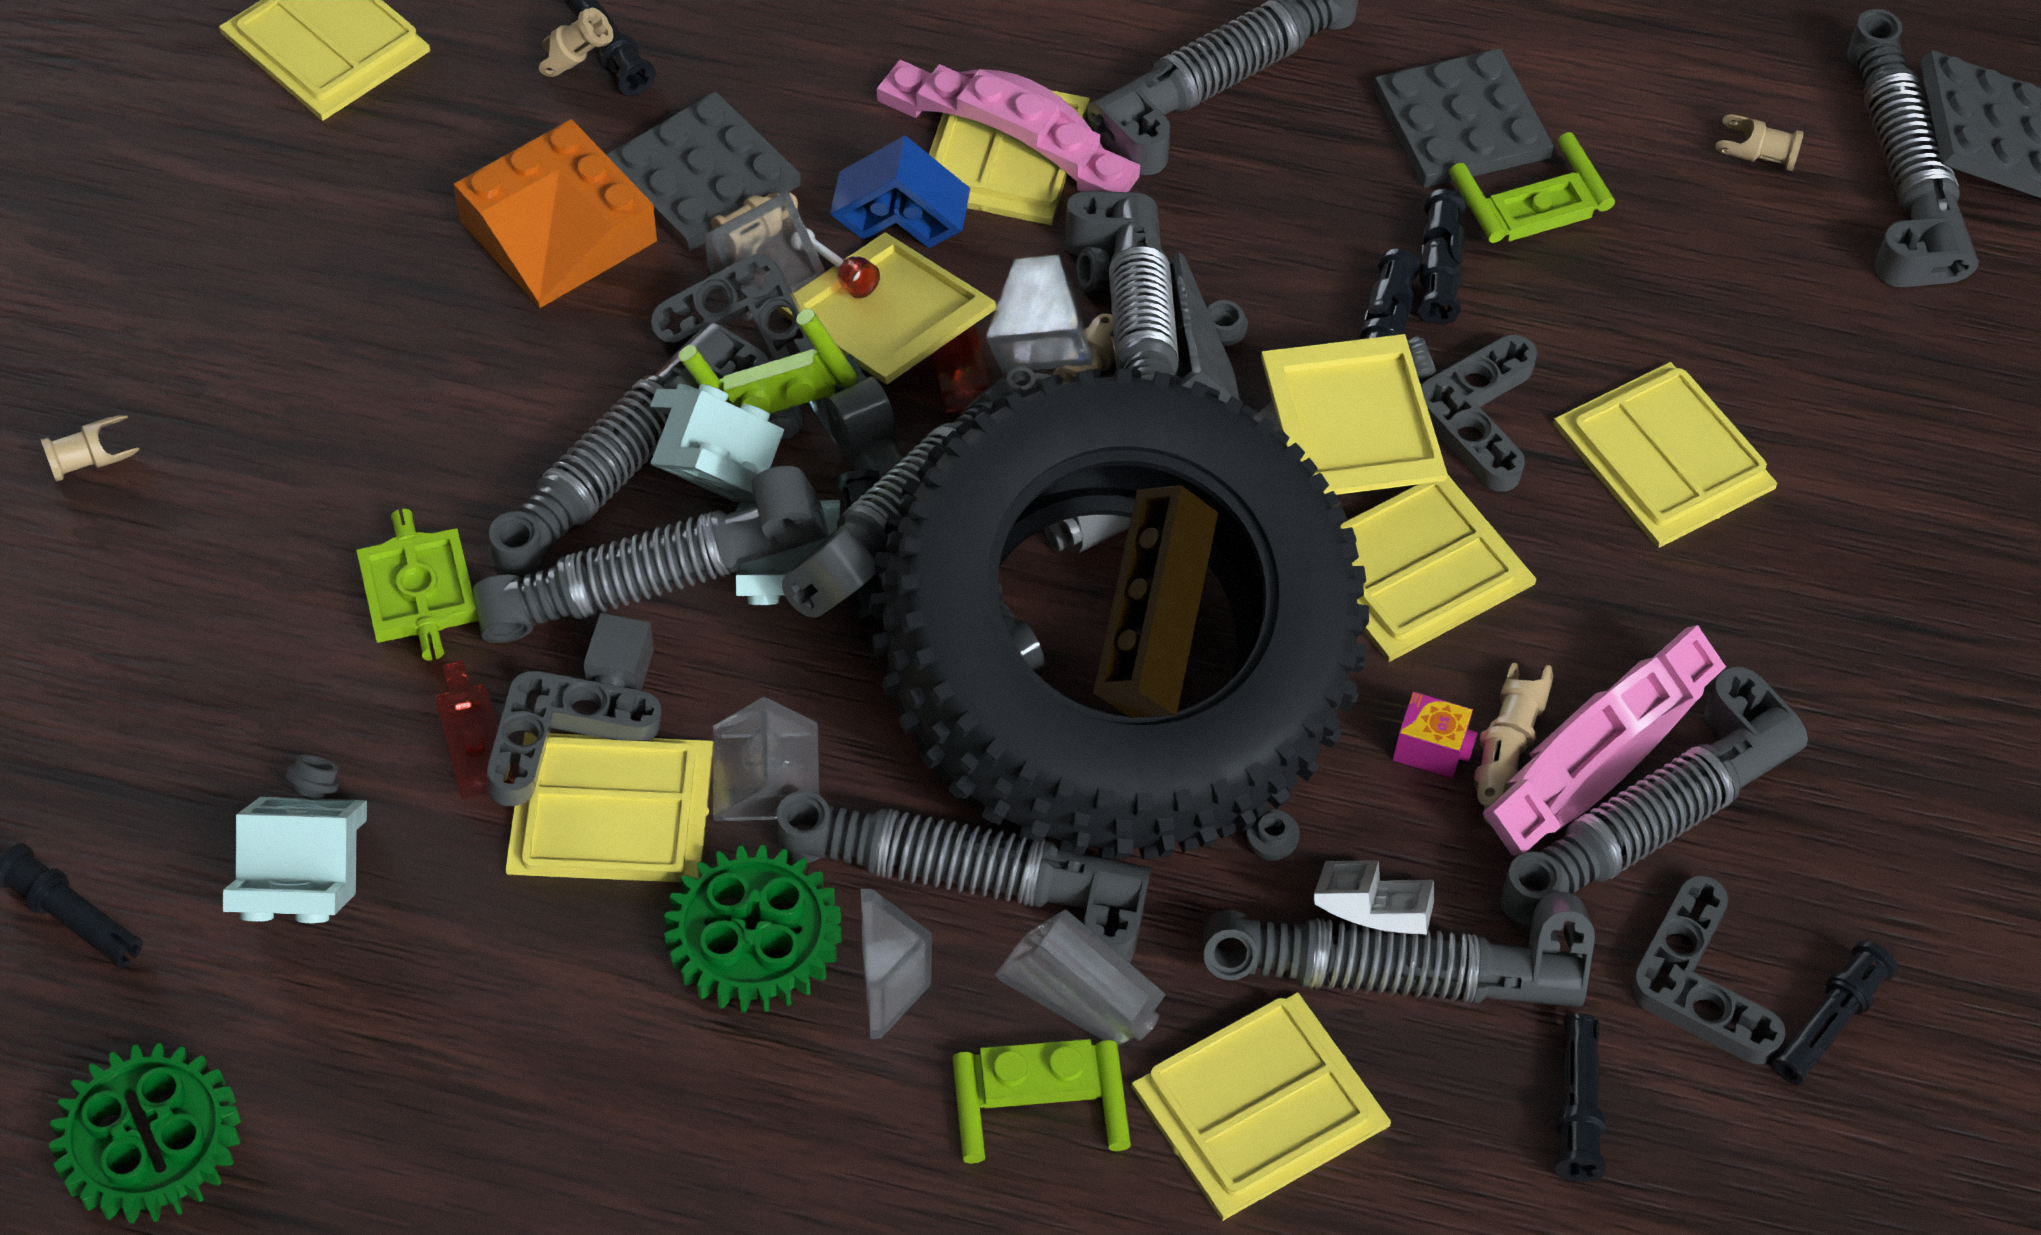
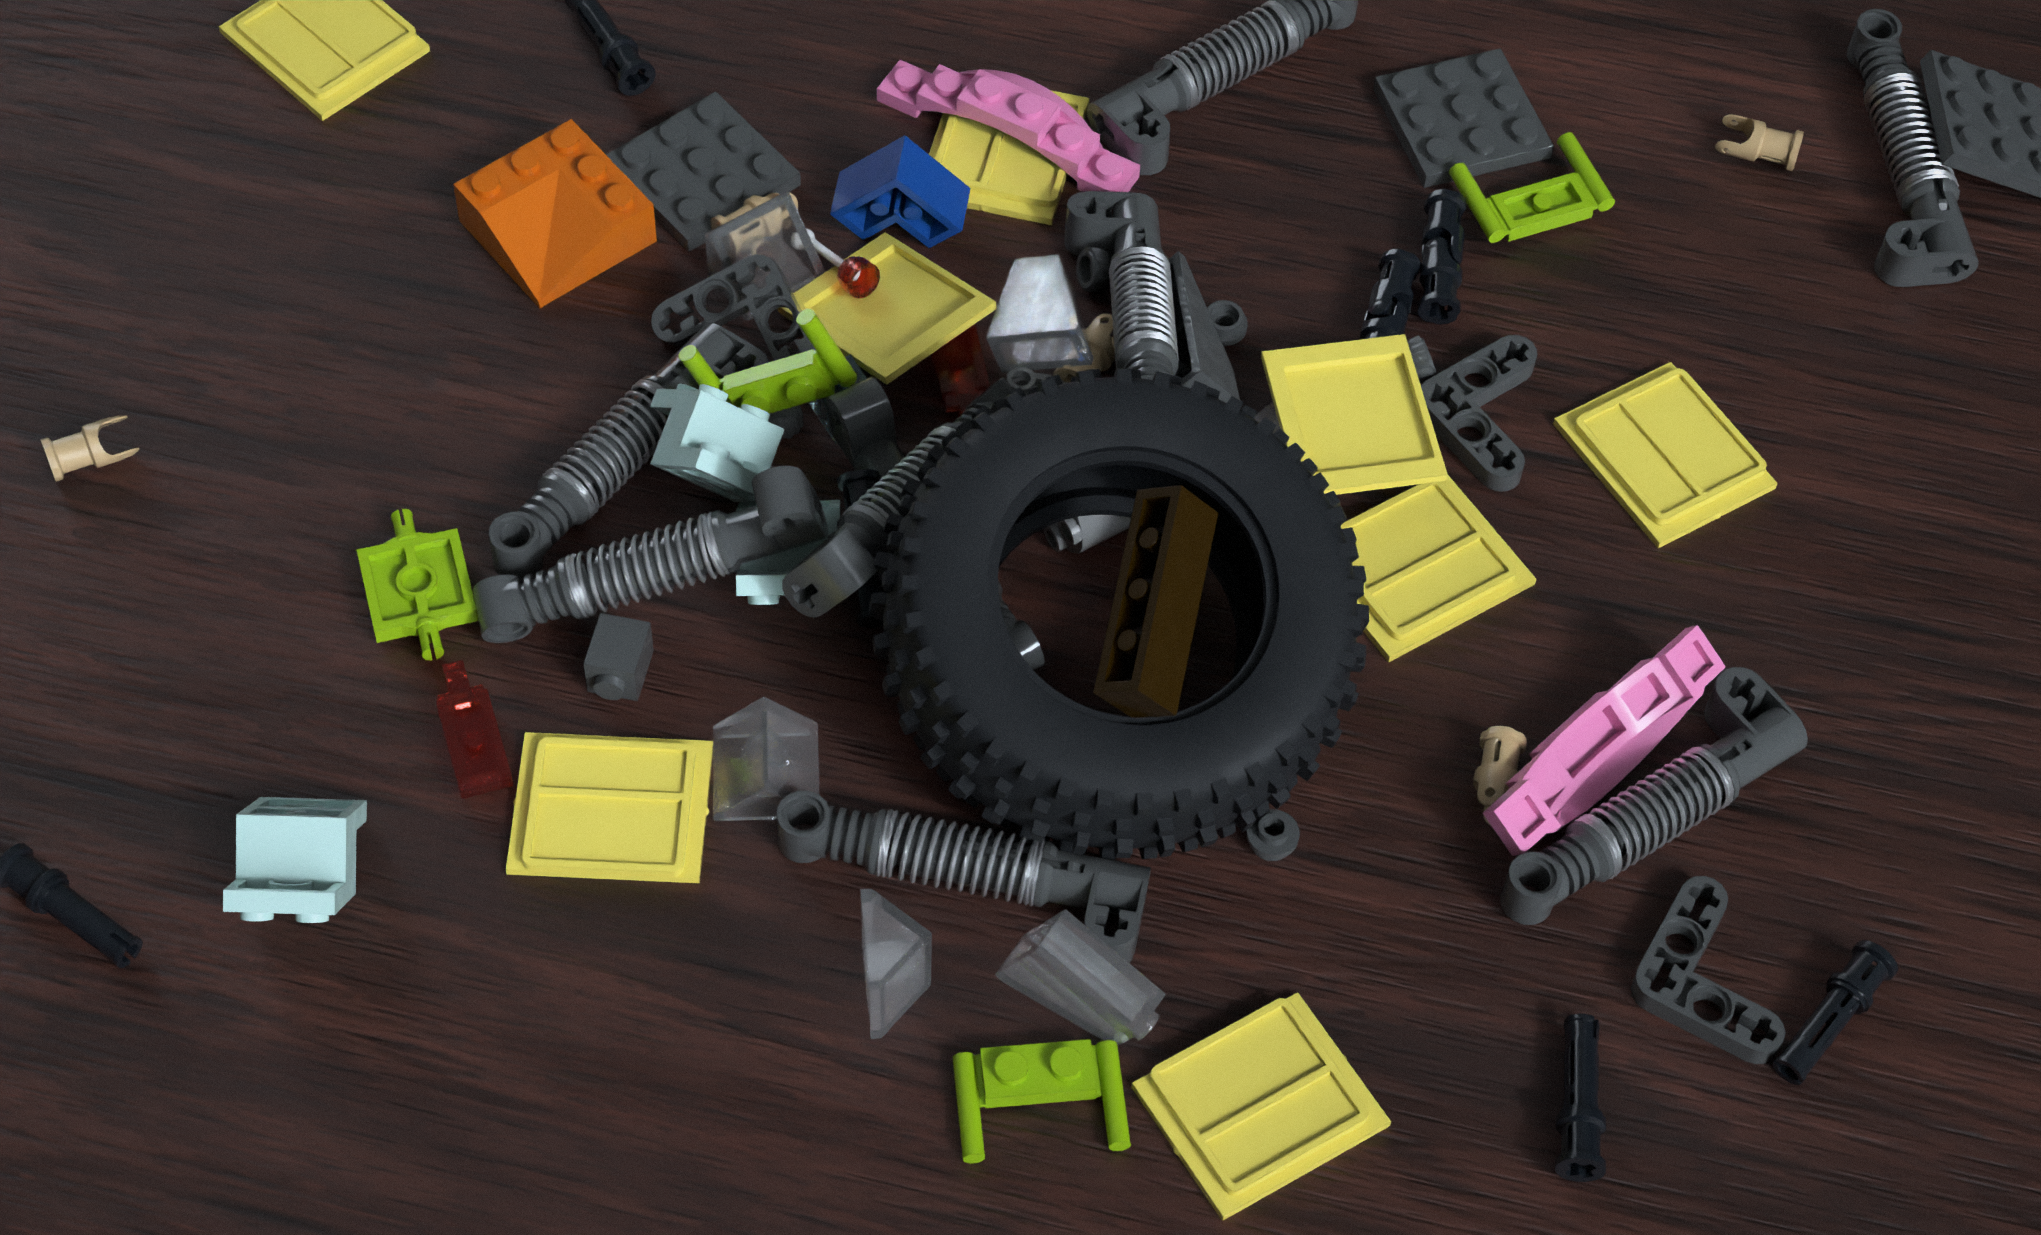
green gear [49,1043,241,1224] -> none
dark grey plate [286,754,340,799] -> none
dark grey beam [486,671,661,806] -> none
tan piece [539,7,613,77] -> none
green gear [664,845,842,1013] -> none
dark grey piece [1202,892,1595,1008] -> none
white slope [1314,860,1434,934] -> none
brick [1393,692,1478,779] -> none
tan piece [1489,663,1553,750] -> none

